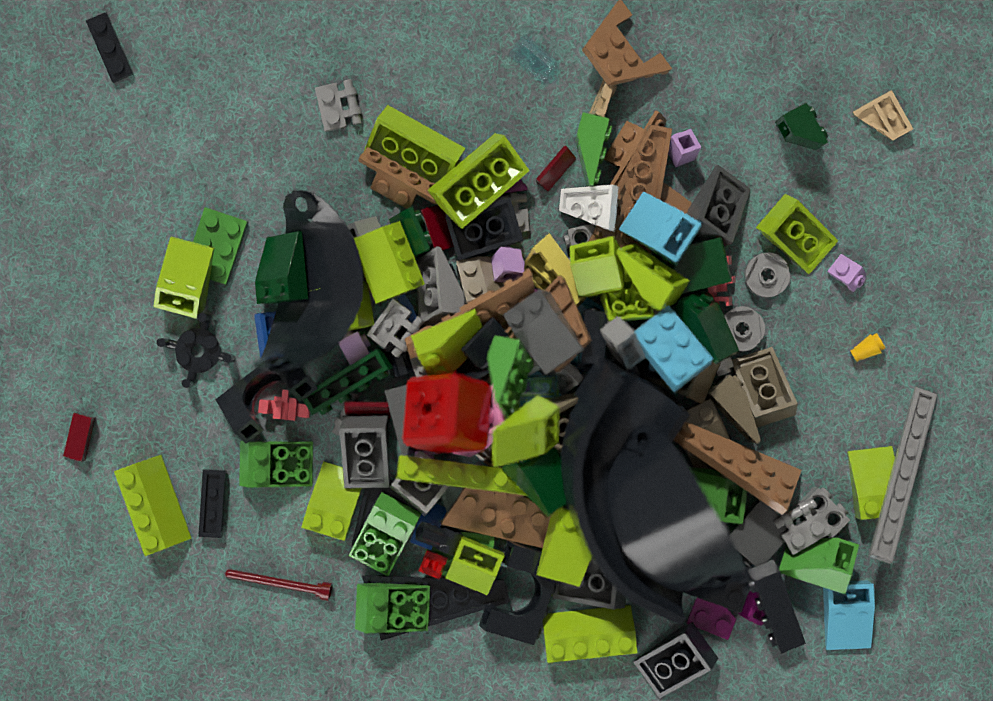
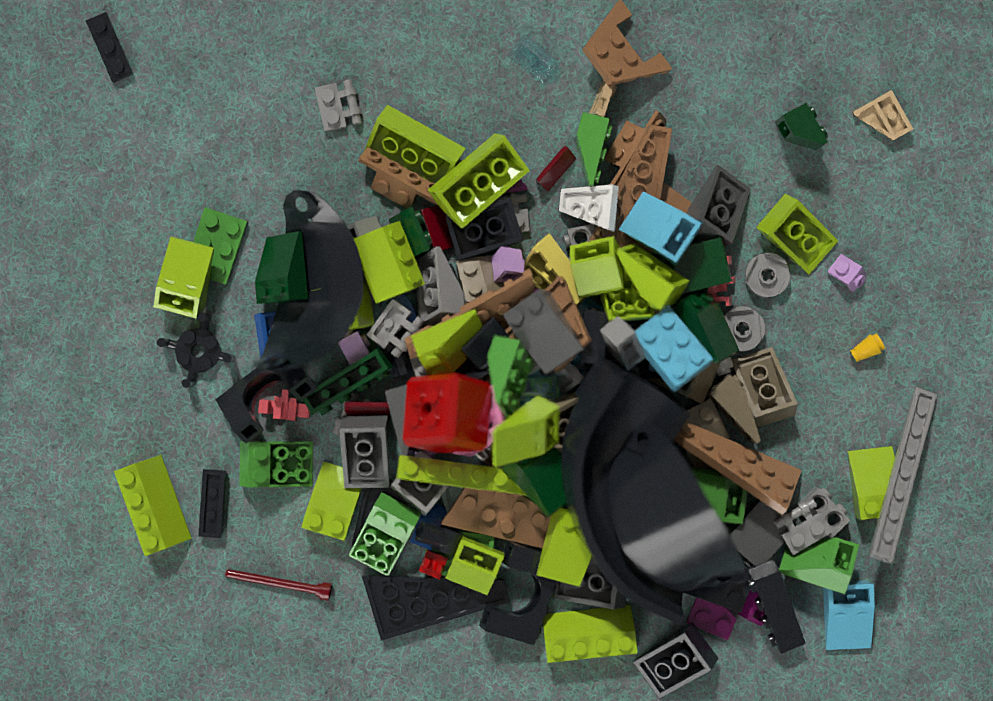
dark red slope [63,413,95,462] -> none
bright green slope [355,583,430,633] -> none
lavender brick [668,129,701,167] -> none

